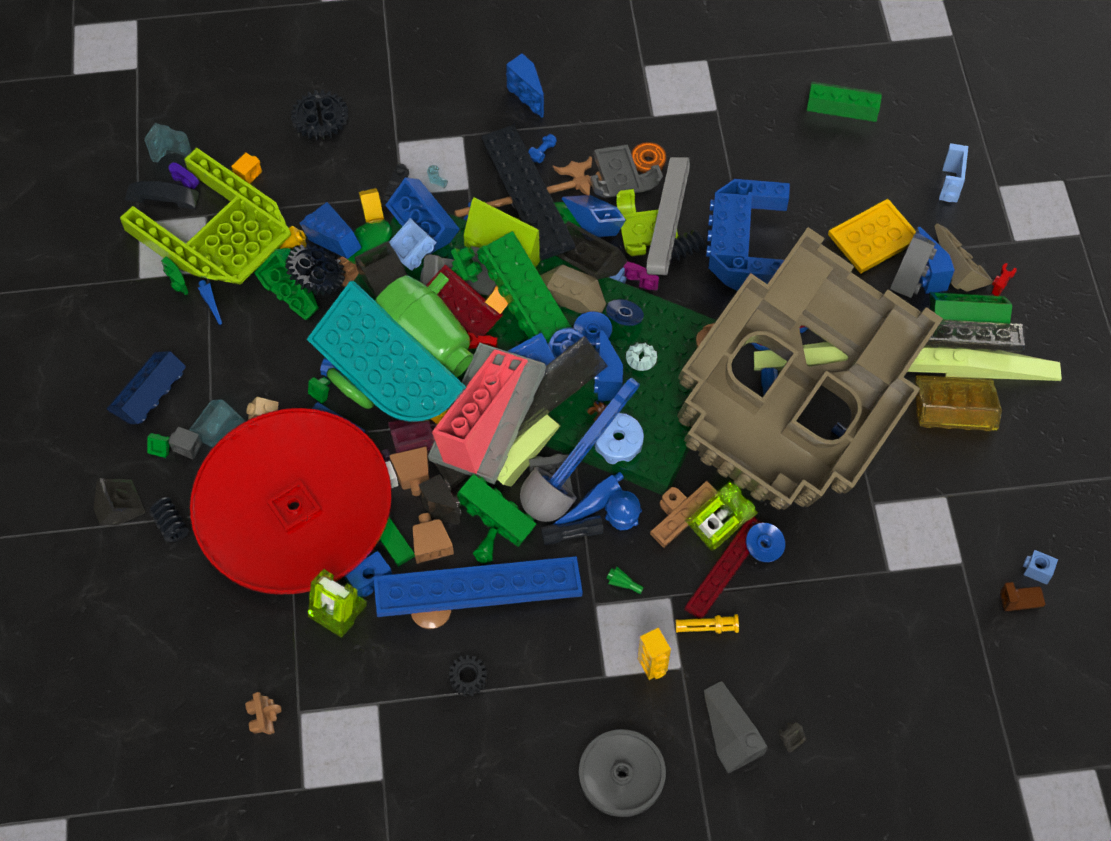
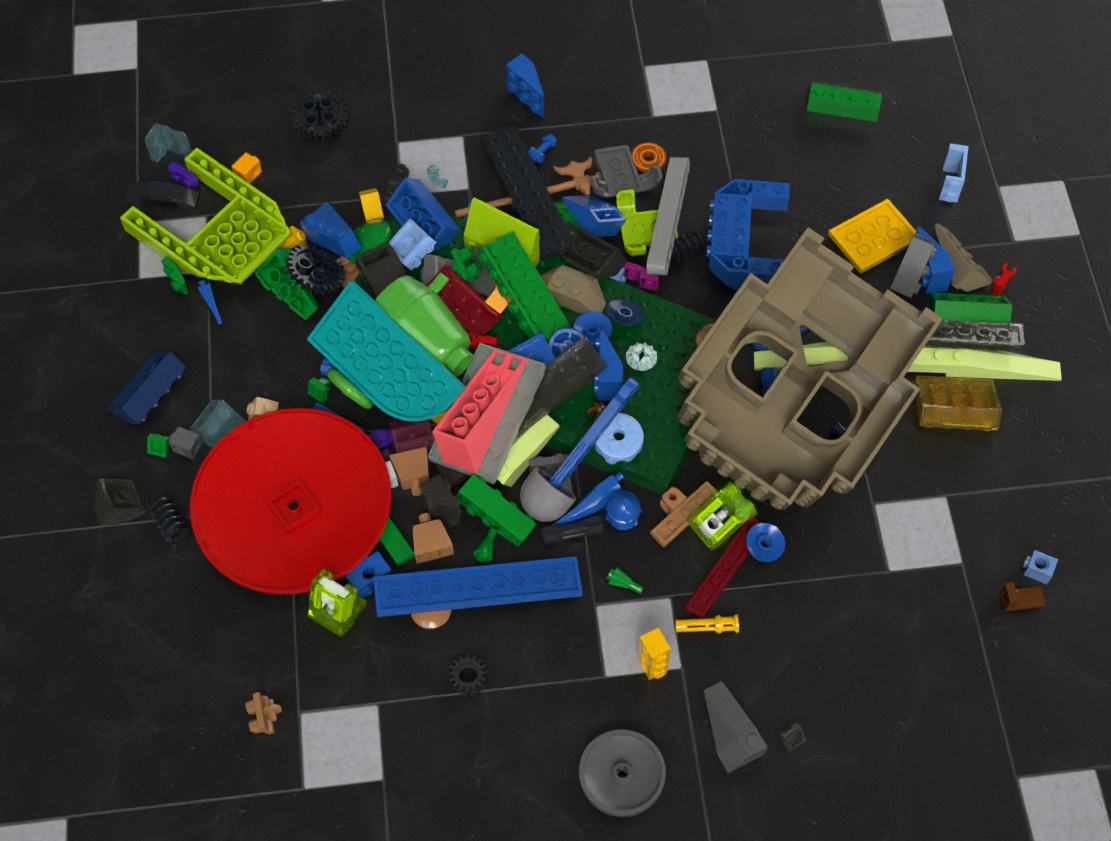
none -> dark purple plate [368,428,393,452]

